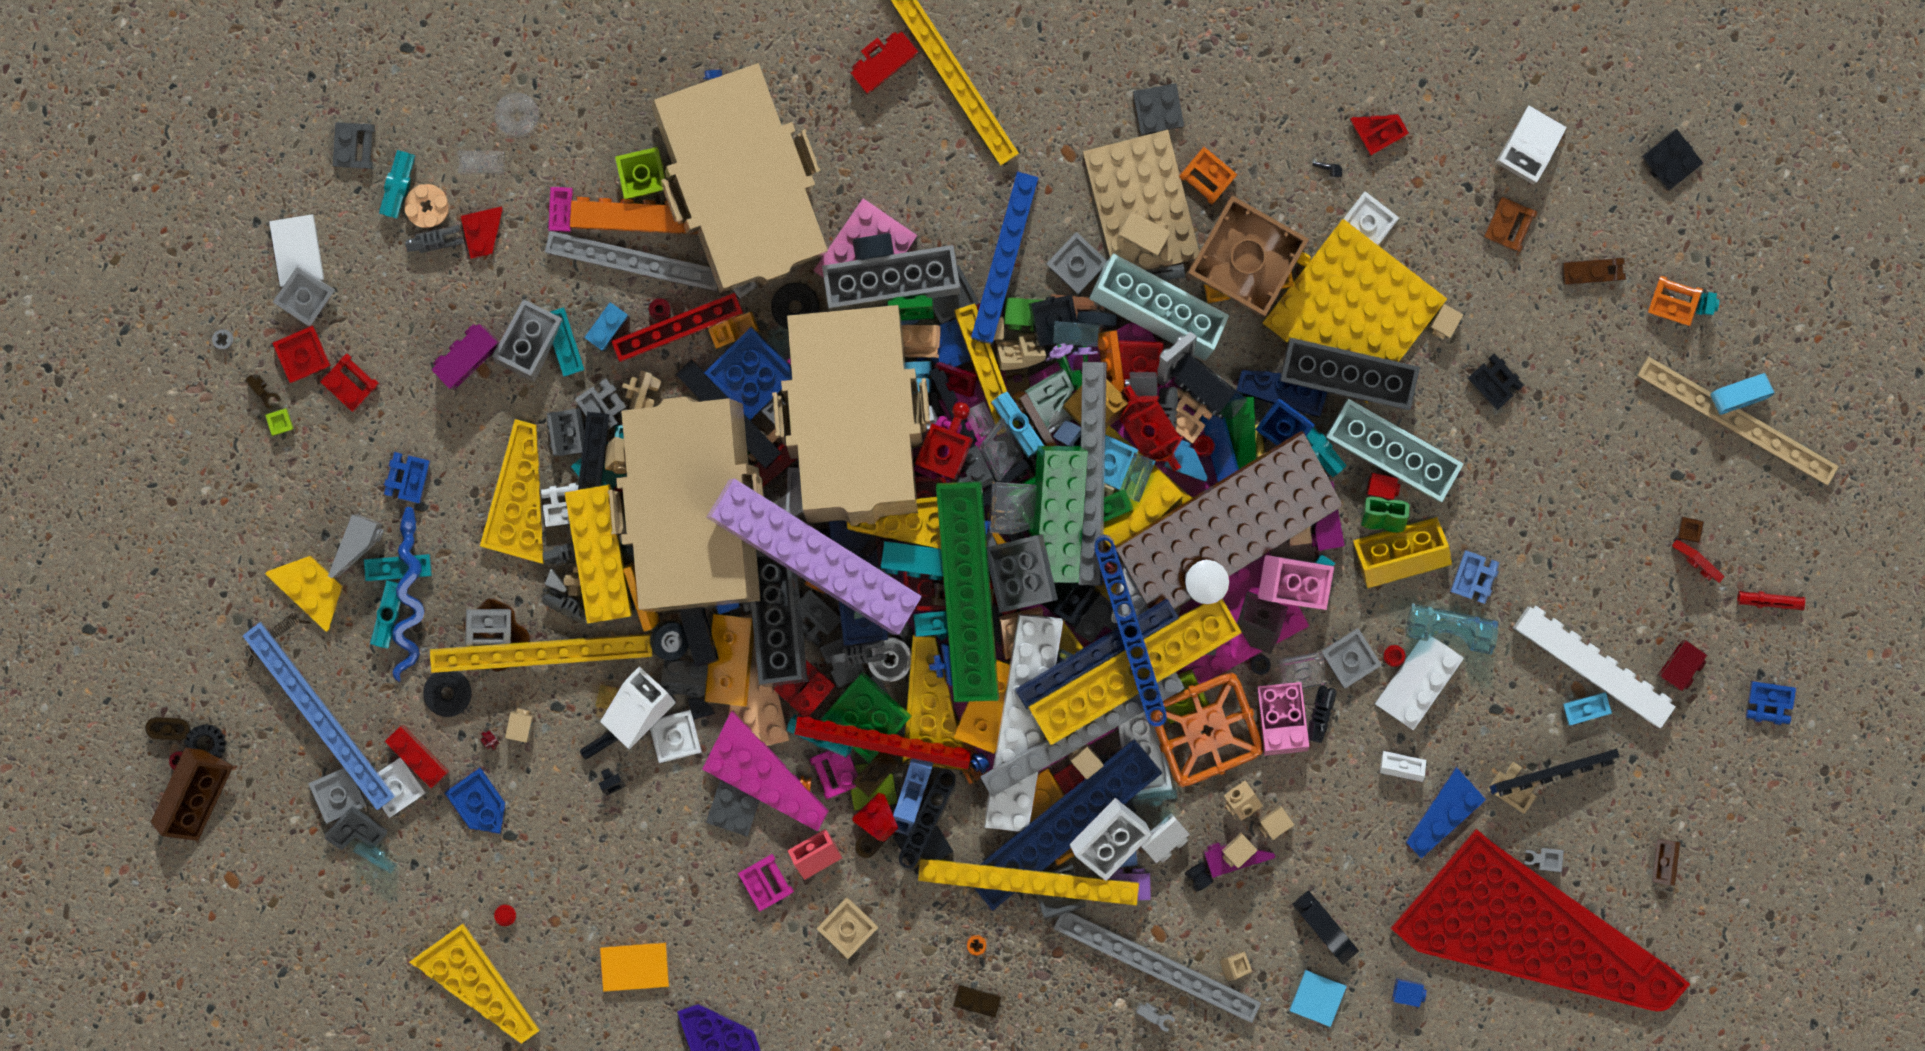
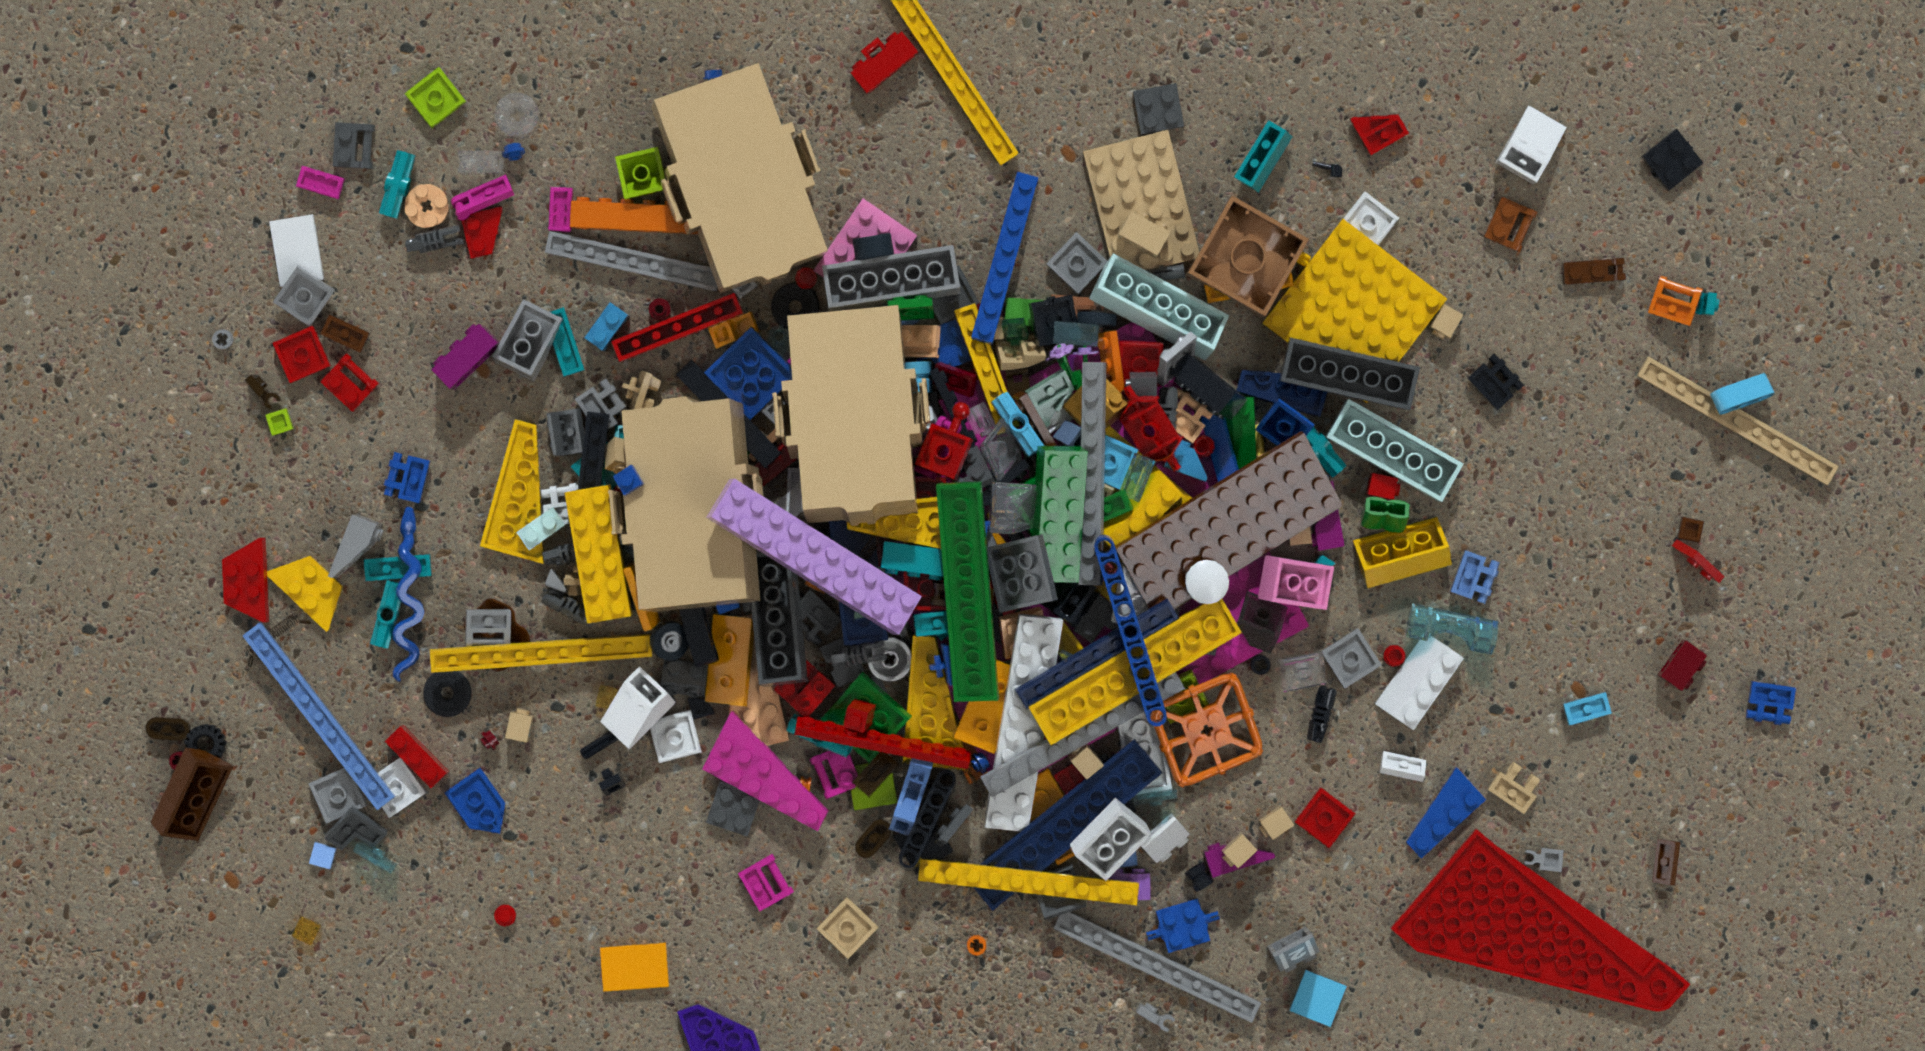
yellow wing [409,923,540,1044] -> none
coral brick [787,829,842,880] -> none
red wing [852,793,898,842] -> none
dark brown plate [953,984,1001,1018] -> none
orange plate [1179,147,1238,205] -> none
tan slope [1220,951,1252,981] -> none
tan brick [1224,781,1263,821] -> none
bright pink slope [1257,682,1309,756] -> none
black arch [1292,890,1359,965] -> none
blue brick [1392,978,1427,1007] -> none
black plate [1489,749,1620,797] -> none
white brick [1513,606,1675,729] -> none
red pin [1737,591,1806,611] -> none
none -> red wing [222,537,269,622]
none -> clear yellow tile [292,916,321,945]
none -> dark pink plate [296,166,345,200]
none -> light blue tile [309,842,337,869]
none -> reddish brown plate [320,314,370,353]
none -> lime plate [404,67,467,129]
none -> dark pink plate [451,175,514,220]
none -> blue plate [503,143,525,161]
none -> light aqua plate [516,507,566,550]
none -> blue plate [613,465,644,496]
none -> red plate [795,267,817,289]
none -> red brick [843,699,876,733]
none -> dark grey plate [934,804,973,847]
none -> clear green tile [1002,318,1029,346]
none -> blue plate [1146,898,1220,953]
none -> teal brick [1234,120,1293,193]
none -> light grey slope [1267,926,1320,973]
none -> red tile [1294,787,1356,849]

